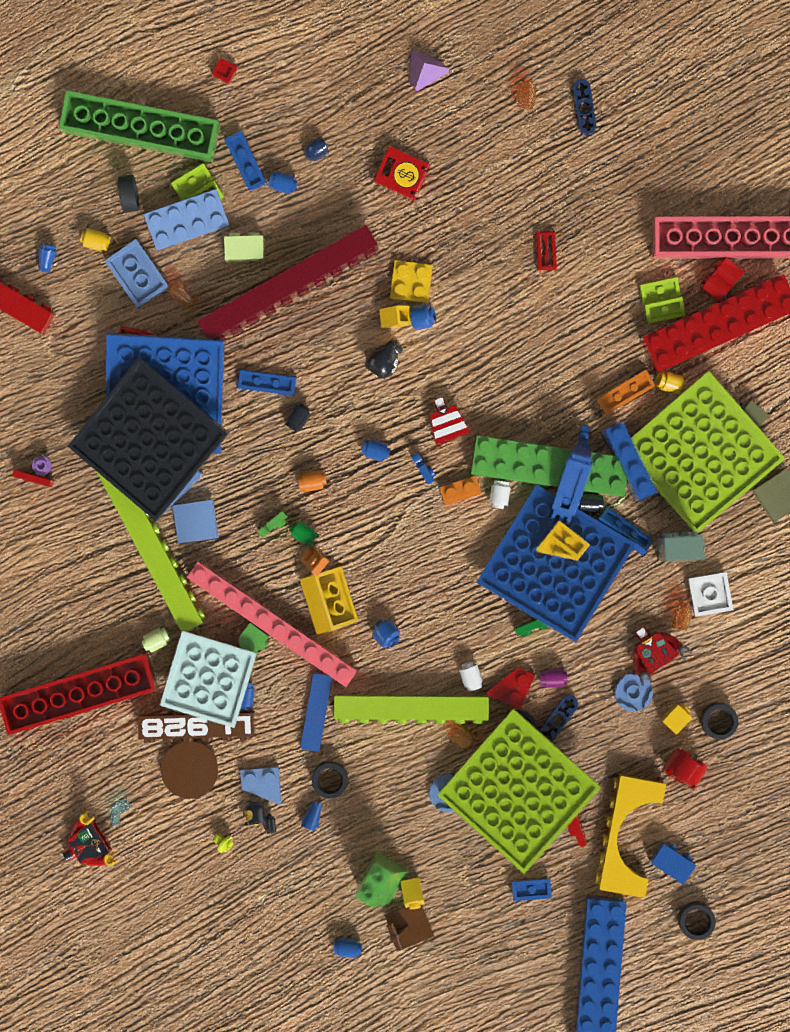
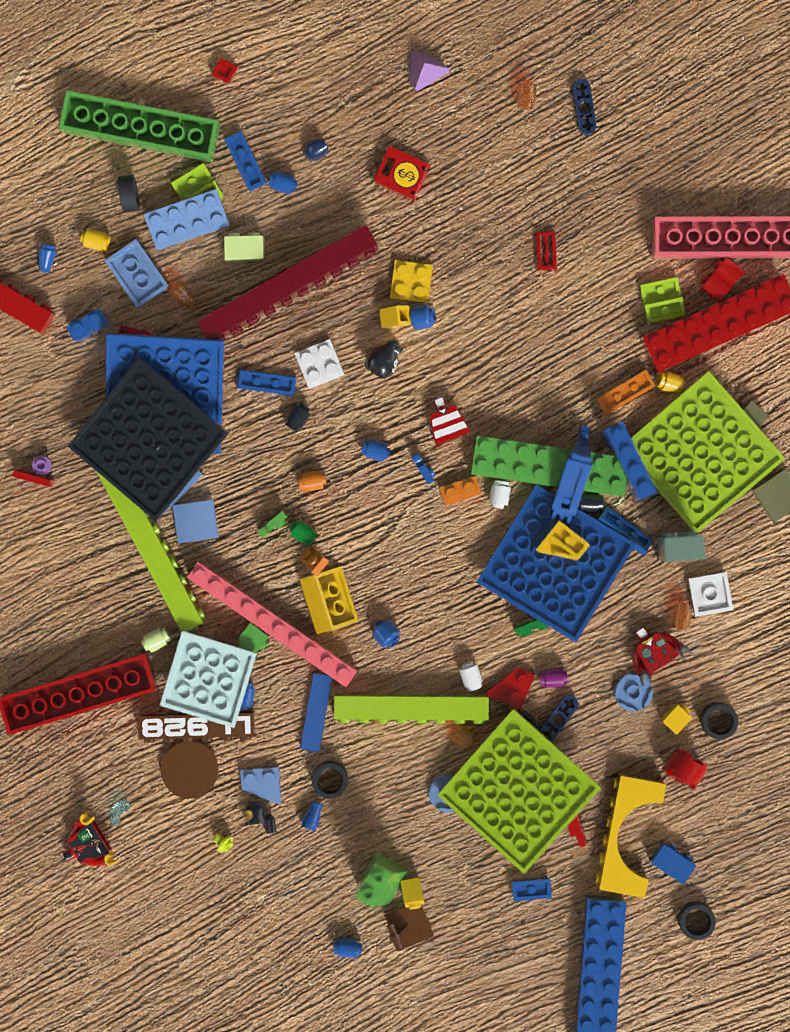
none -> blue brick [67,309,110,342]
none -> white plate [295,339,345,389]

